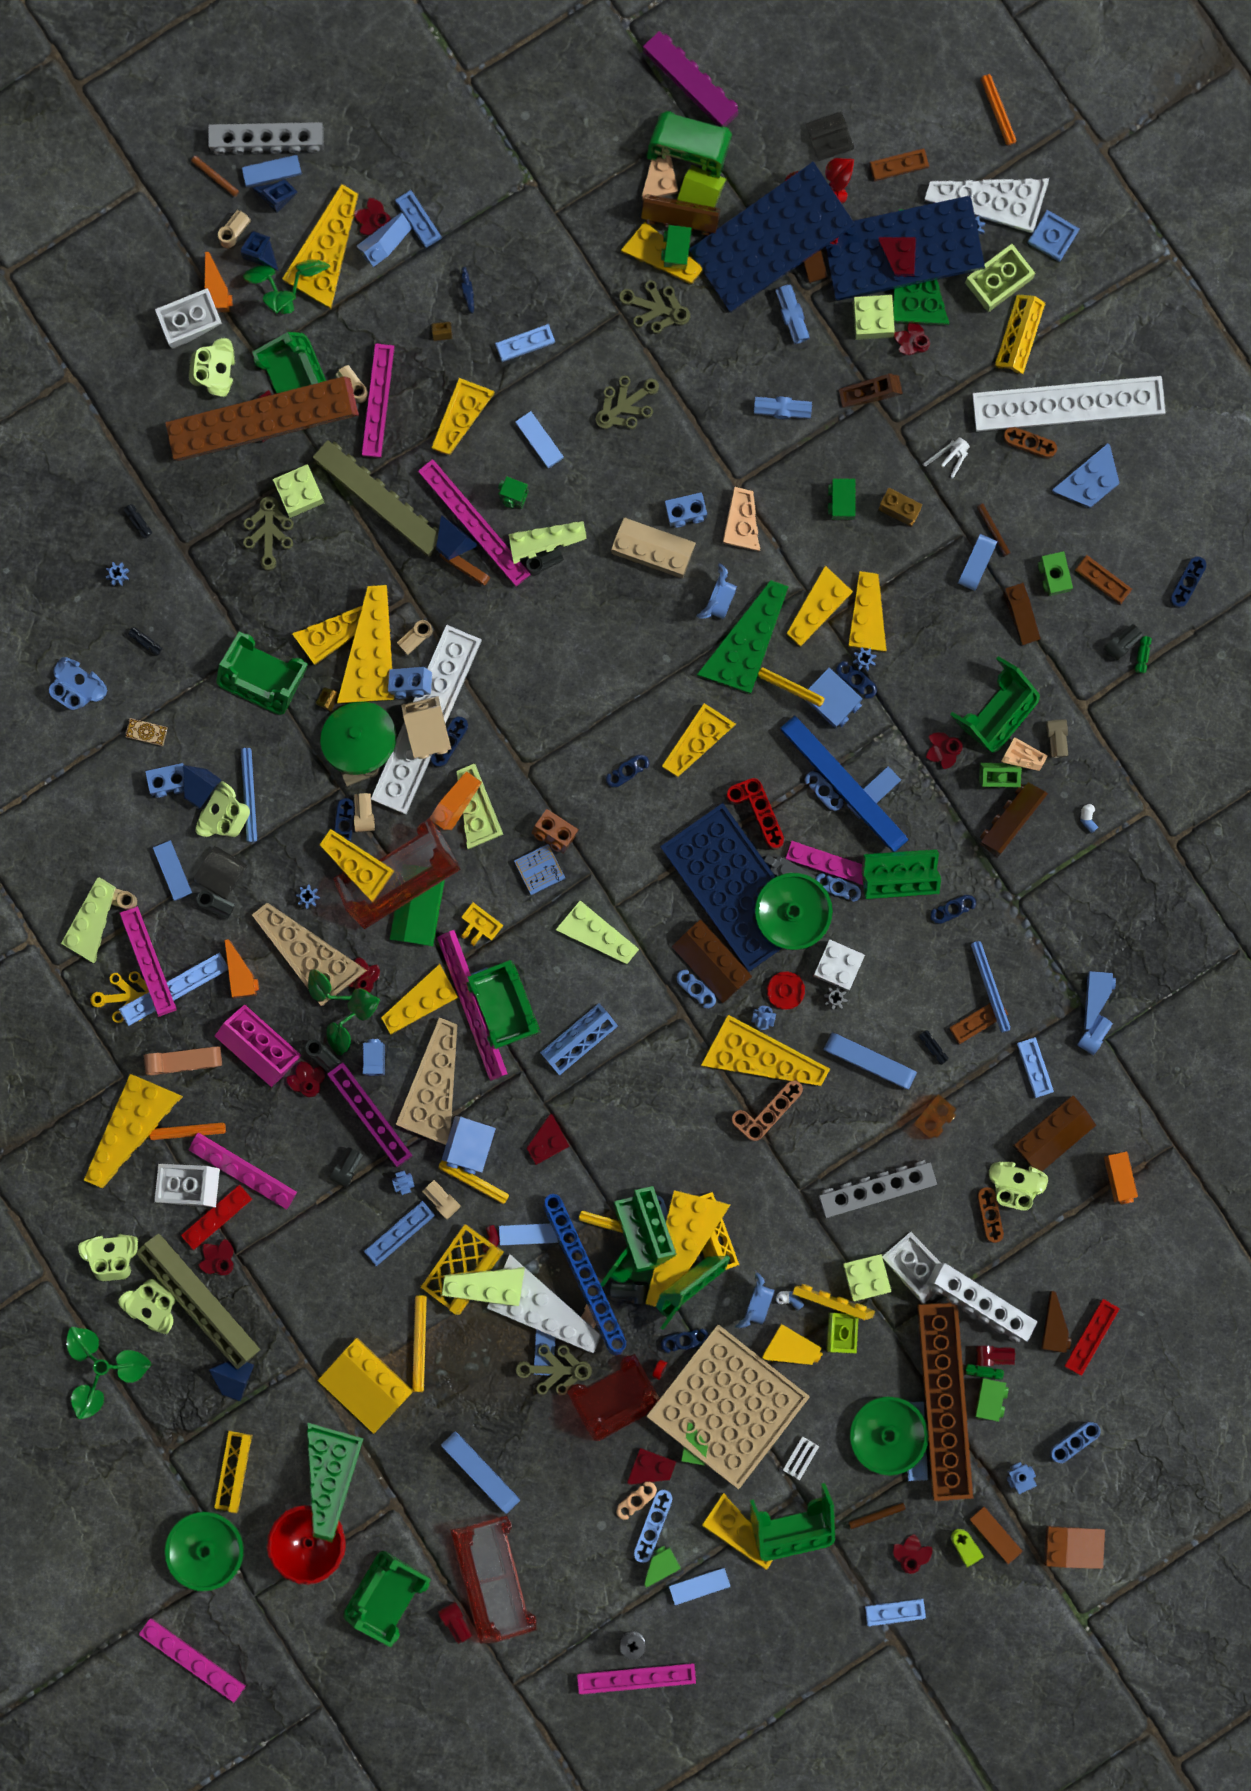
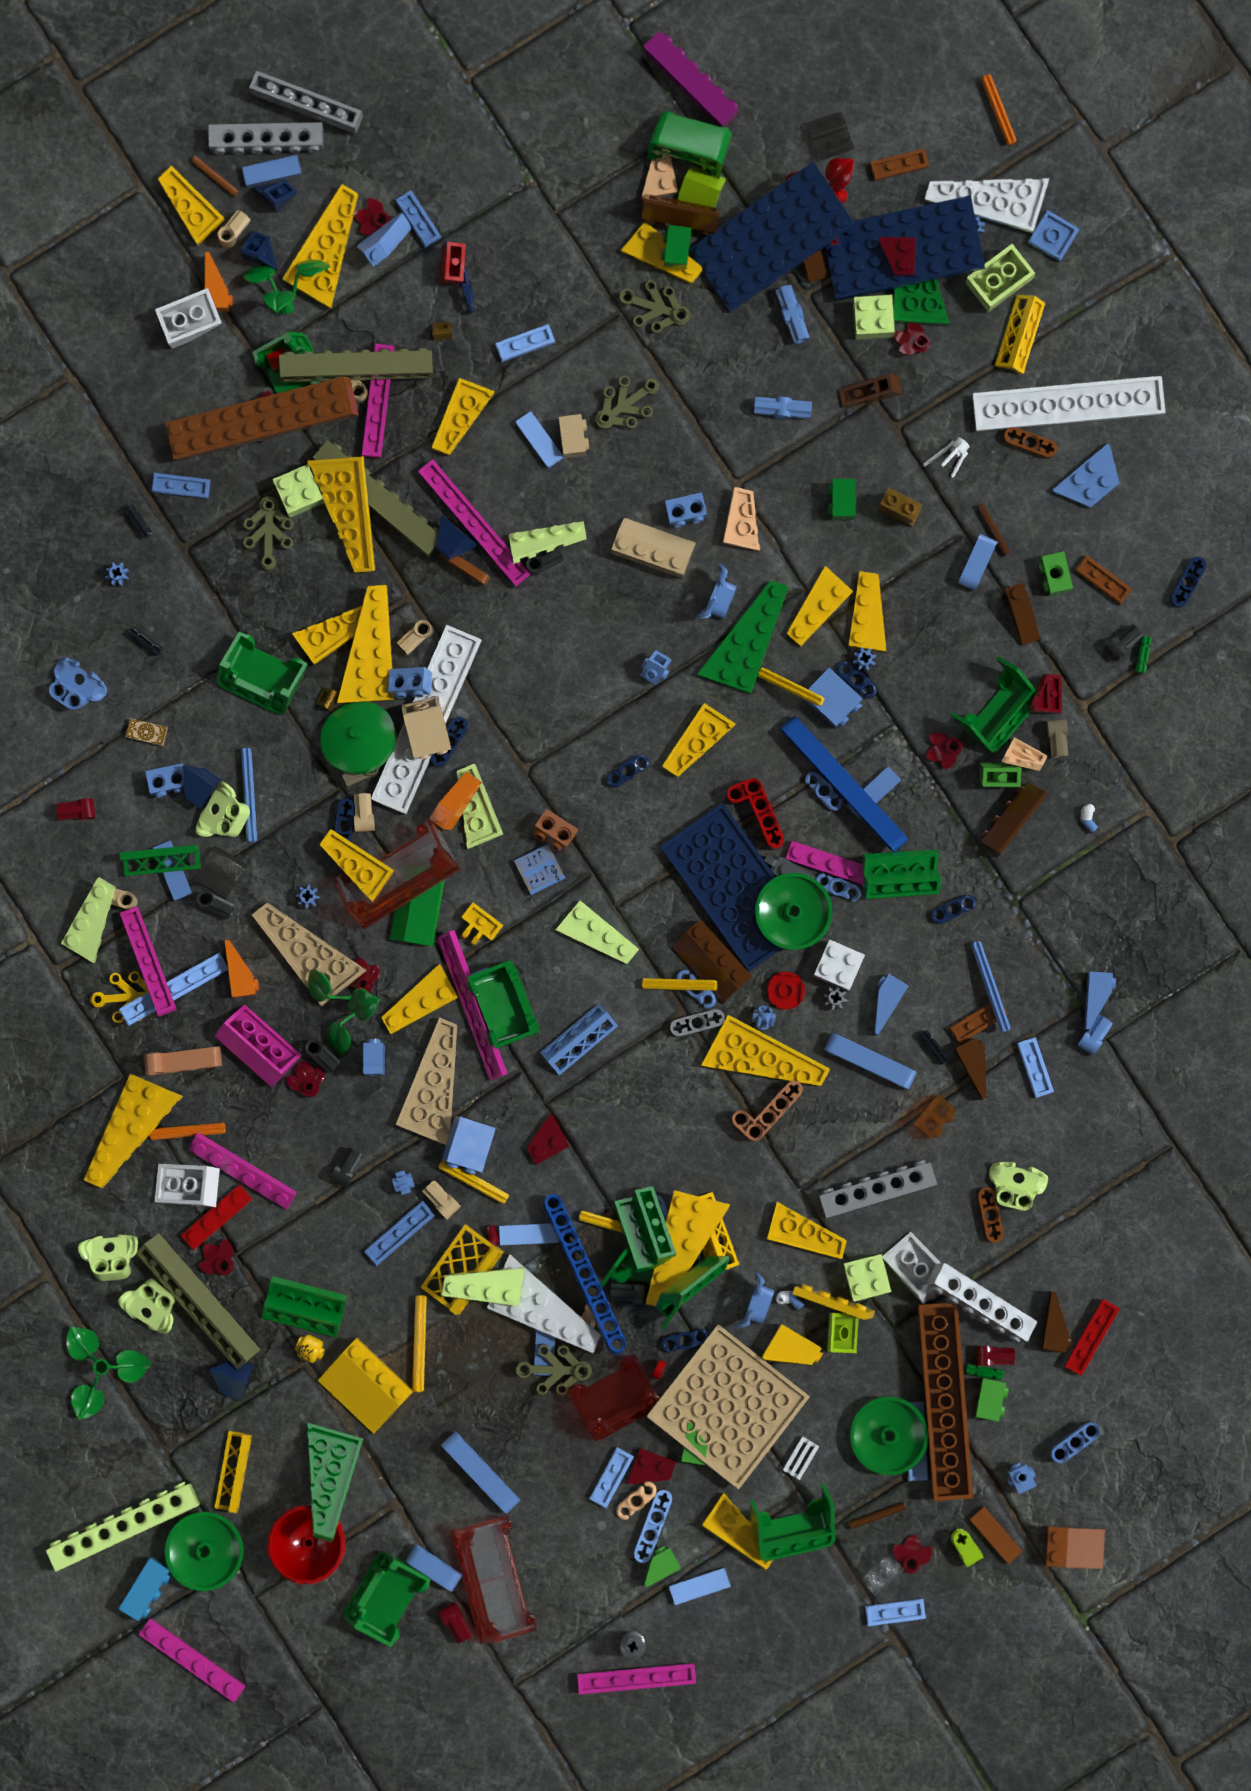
yellowish green piece [189,338,235,397] -> none
magenta brick [328,1063,413,1167] -> none
green brick [498,476,529,509] -> none
reddish brown slope [1013,1095,1096,1172] -> none
orange brick [1104,1152,1138,1205] -> none
none -> yellowish green brick [46,1482,200,1572]
none -> dark red piece [56,798,96,820]
none -> green fence [119,845,201,877]
none -> dark azure brick [119,1557,172,1621]
none -> medium blue tile [151,473,211,499]
none -> yellow wing [158,166,225,245]
none -> light grey brick [249,71,363,134]
none -> green slope [262,1276,347,1338]
none -> red slope [266,347,285,372]
none -> olive brick [279,348,433,382]
none -> yellow head [295,1334,325,1363]
none -> yellow wing [307,456,375,572]
none -> medium blue beam [405,1544,463,1592]
none -> red brick [439,241,466,285]
none -> tan brick [559,414,589,458]
none -> light blue tile [589,1447,634,1508]
none -> medium blue brick [640,650,672,685]
none -> yellow axle [642,978,717,991]
none -> light grey beam [670,1009,725,1037]
none -> yellow wing [767,1202,847,1259]
none -> clear hinge [862,1555,904,1596]
none -> medium blue slope [874,974,908,1036]
none -> reddish brown slope [954,1038,987,1100]
none -> dark red wing [1029,674,1062,714]

